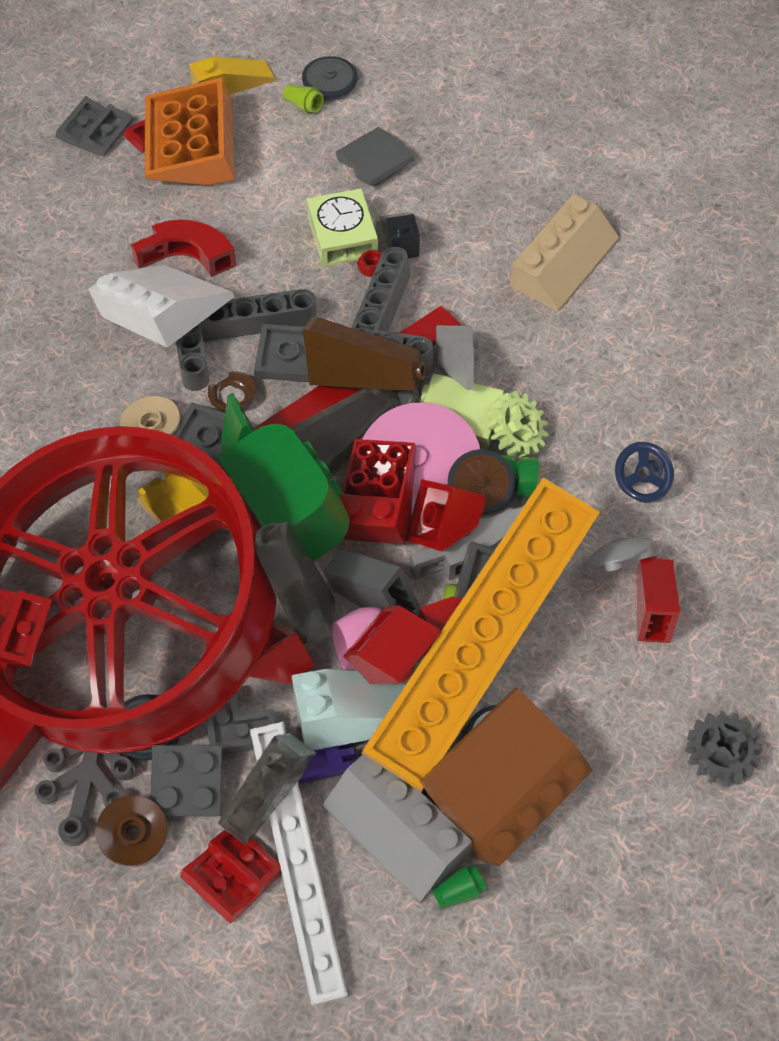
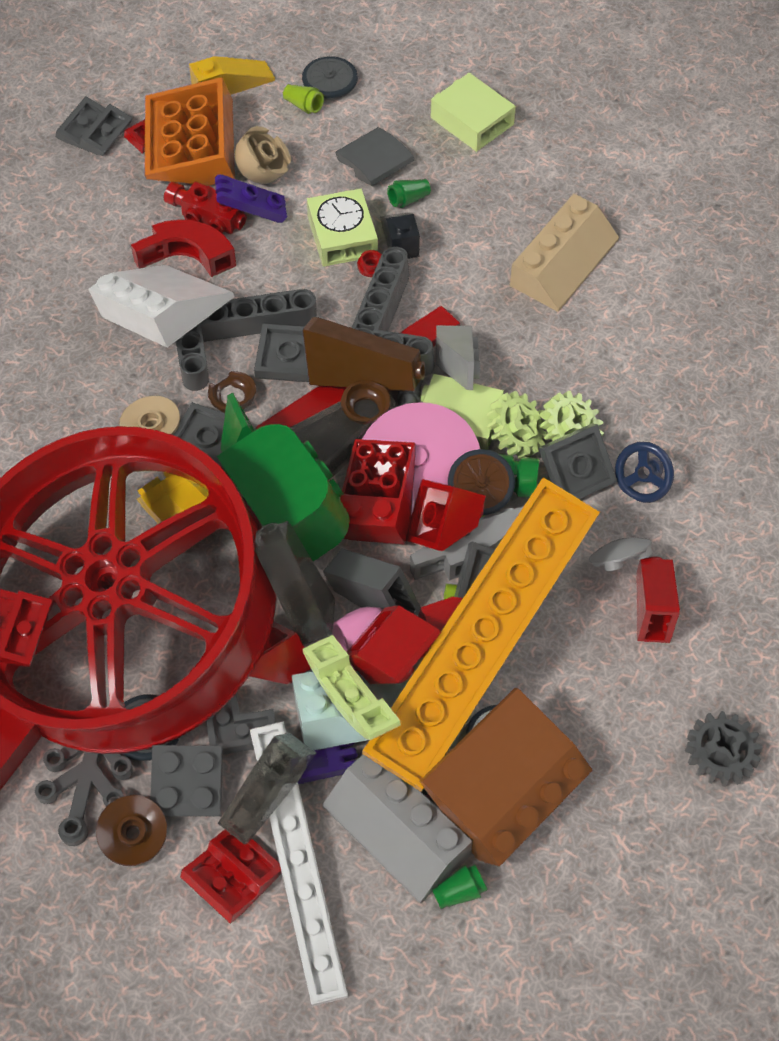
none -> red brick [164,181,247,234]
none -> dark purple hinge [215,175,287,223]
none -> tan cylinder [235,126,291,184]
none -> yellowish green slope [303,635,401,741]
none -> reddish brown piece [341,380,391,425]
none -> green cone [387,179,431,208]
none -> yellowish green brick [431,73,516,152]
none -> dark grey plate [539,423,617,499]
none -> yellowish green gear [540,391,604,441]

